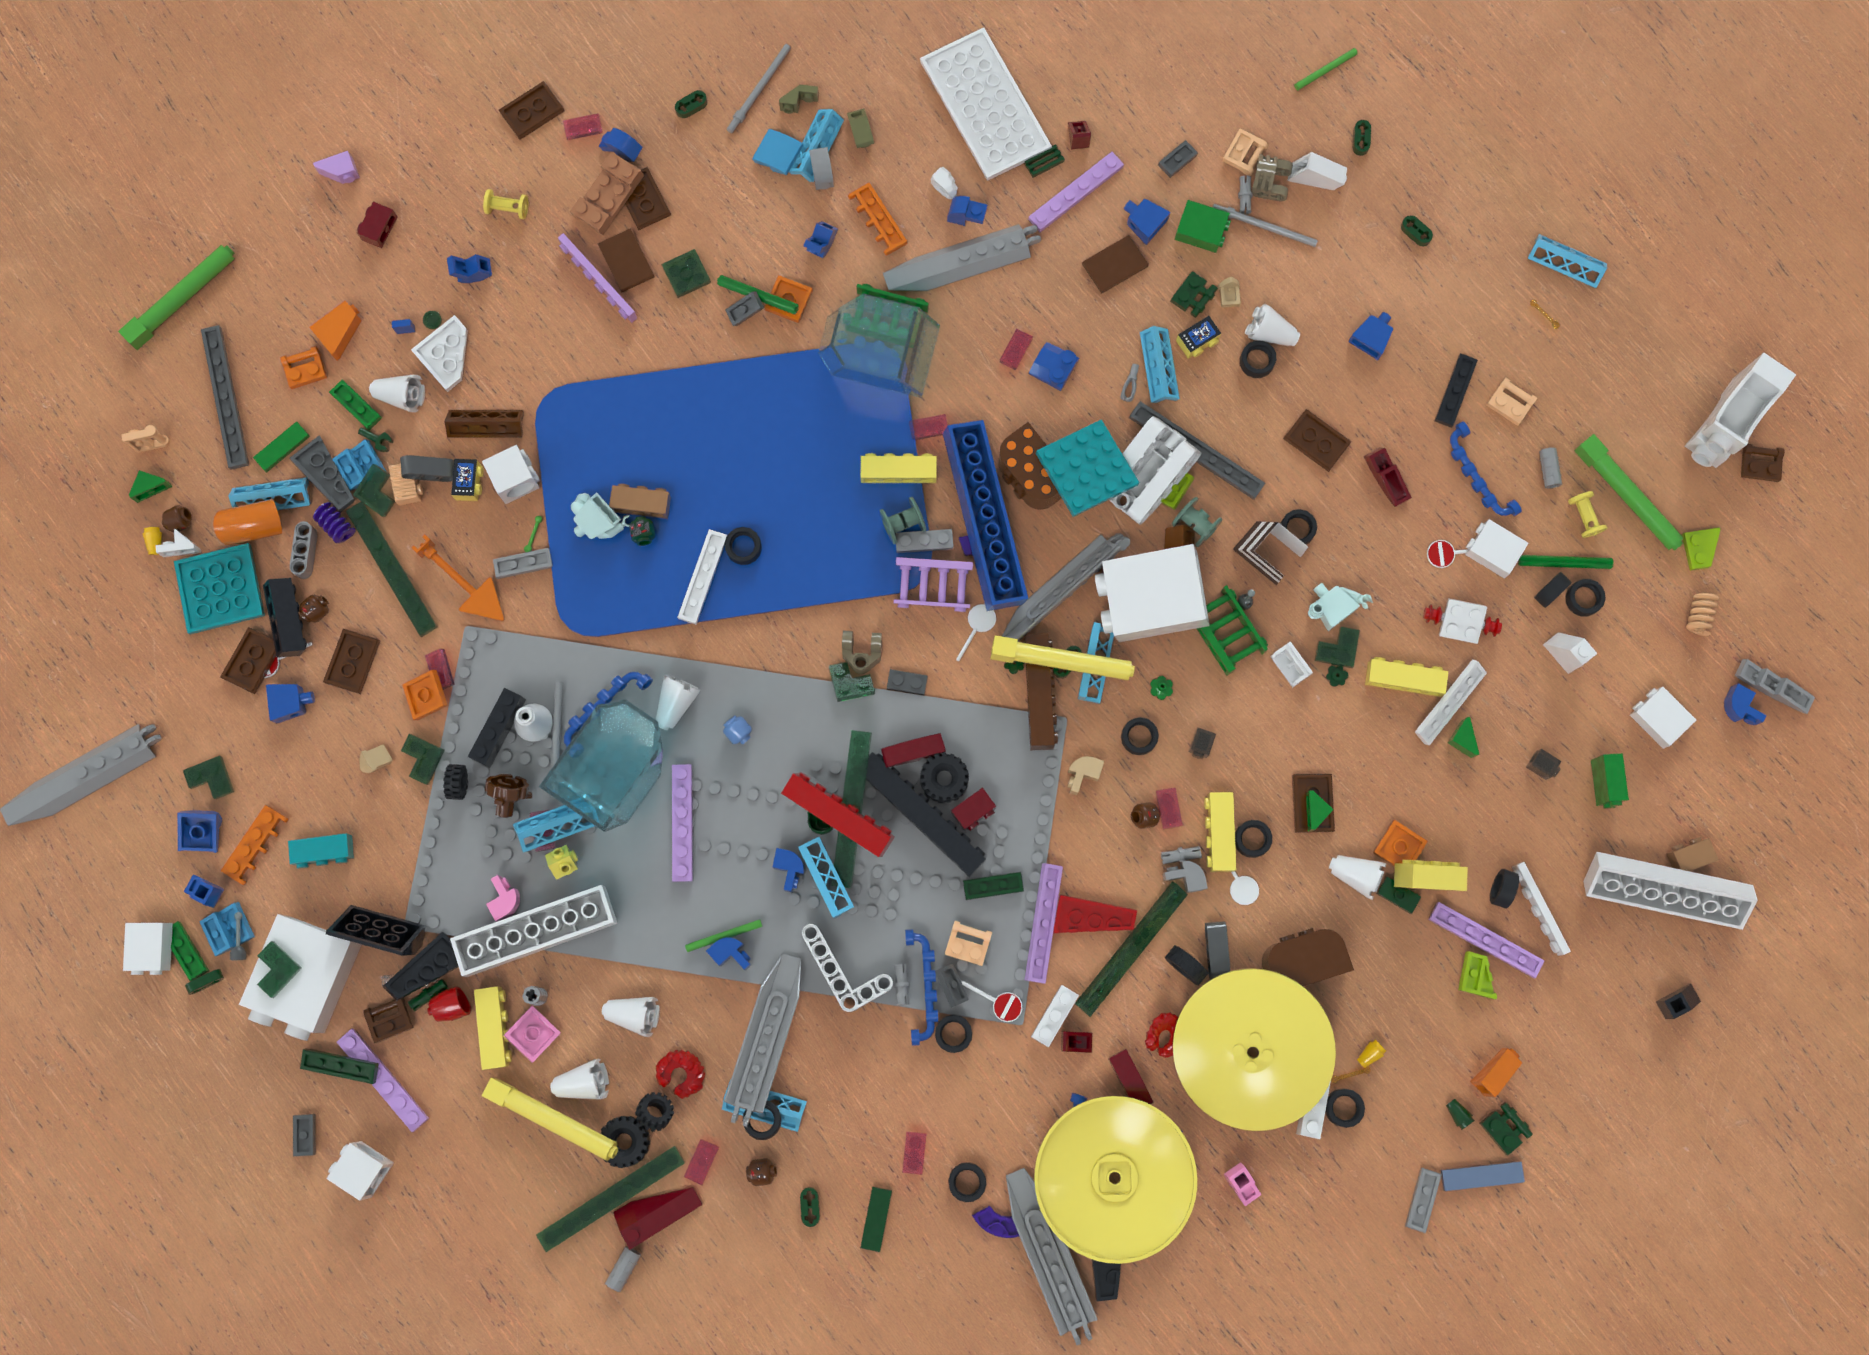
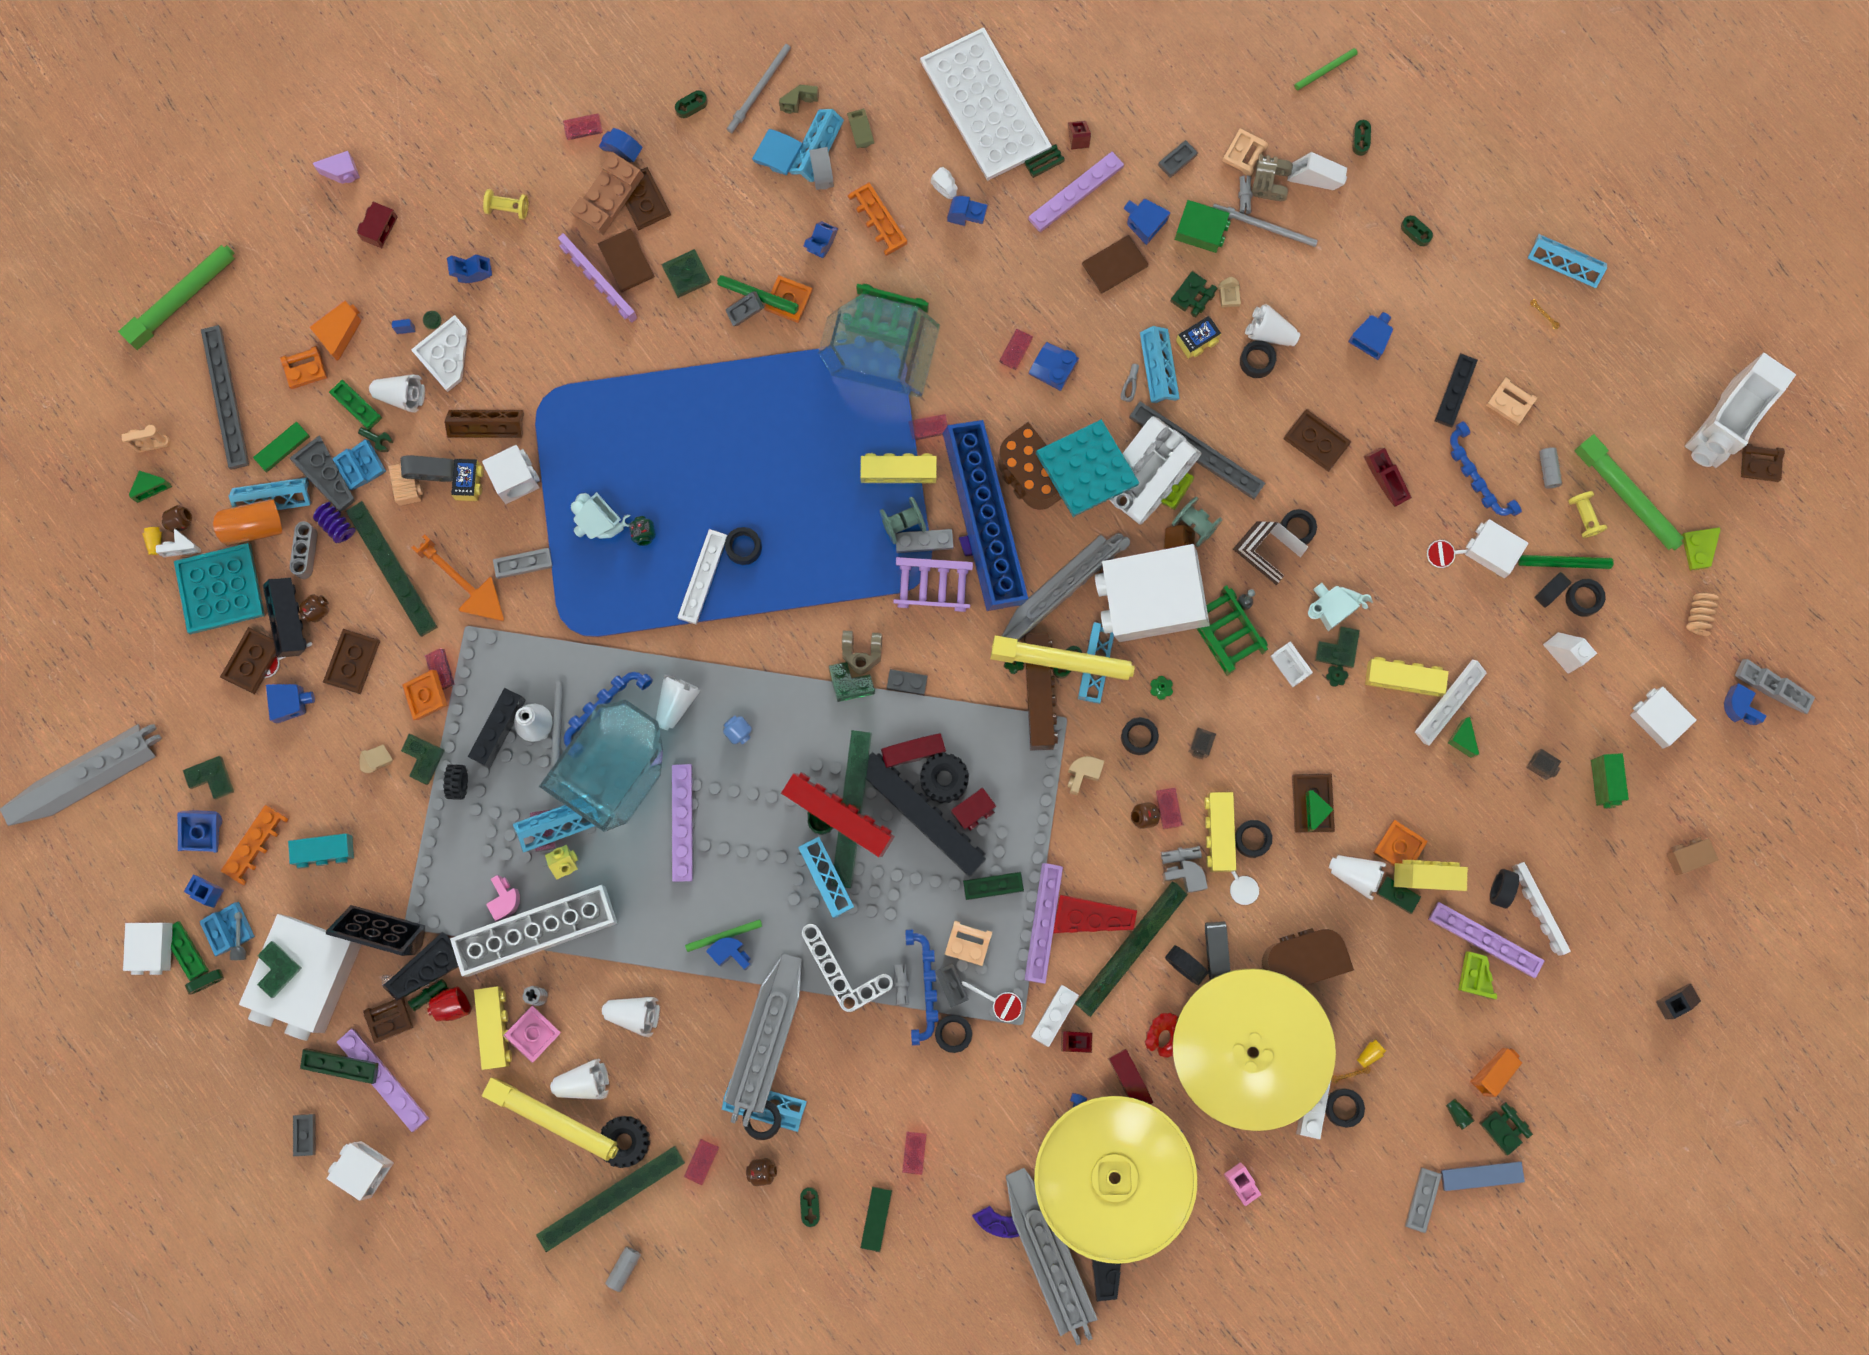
clear green plate [353,464,395,517] -> none
reddish brown piece [485,774,532,818] -> none
reddish brown tile [499,81,565,140] -> none
bright green hinge [524,516,542,552] -> none
medium nougat brick [609,484,671,519] -> none
dark red wedge [613,1187,703,1250] -> none
black tyre [635,1092,674,1132] -> none
red piece [656,1050,706,1099] -> none
blue brick [772,848,805,893] -> none
light grey hinge [883,224,1041,291] -> none
black tyre [948,1162,987,1202] -> none
white piece [956,604,996,661] -> none
white plate [1423,598,1502,644] -> none
white brick [1583,852,1758,930] -> none

